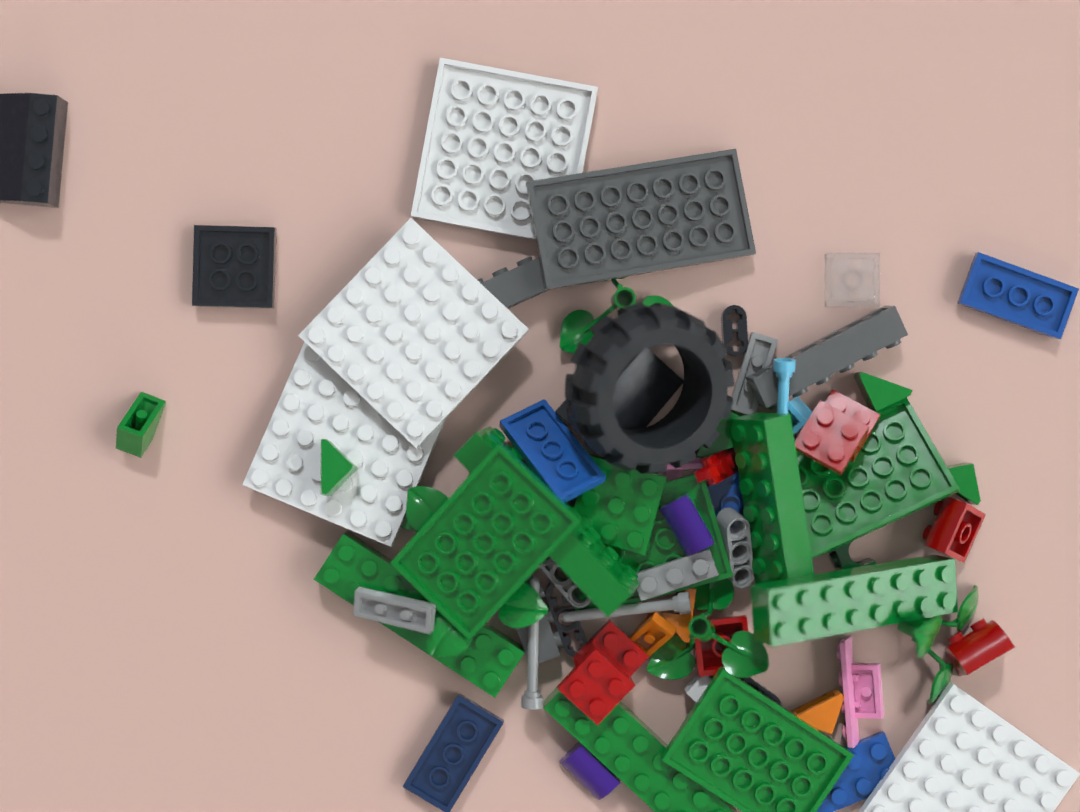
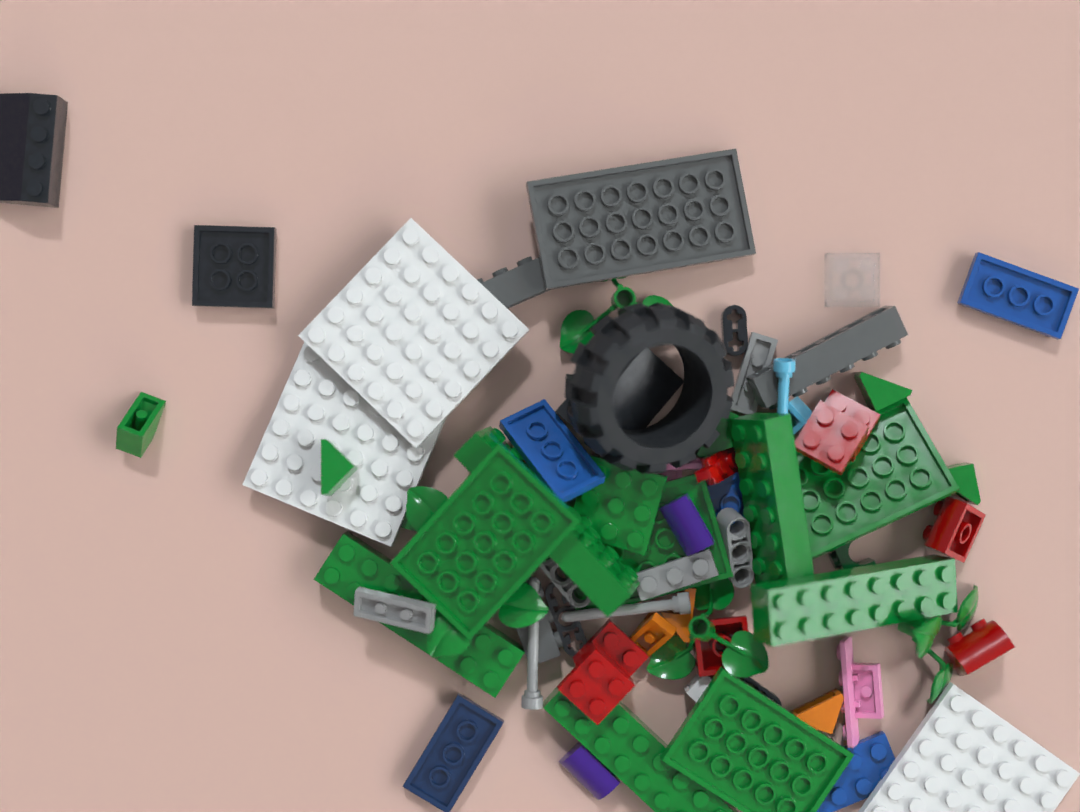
white plate [411,58,598,240] -> none

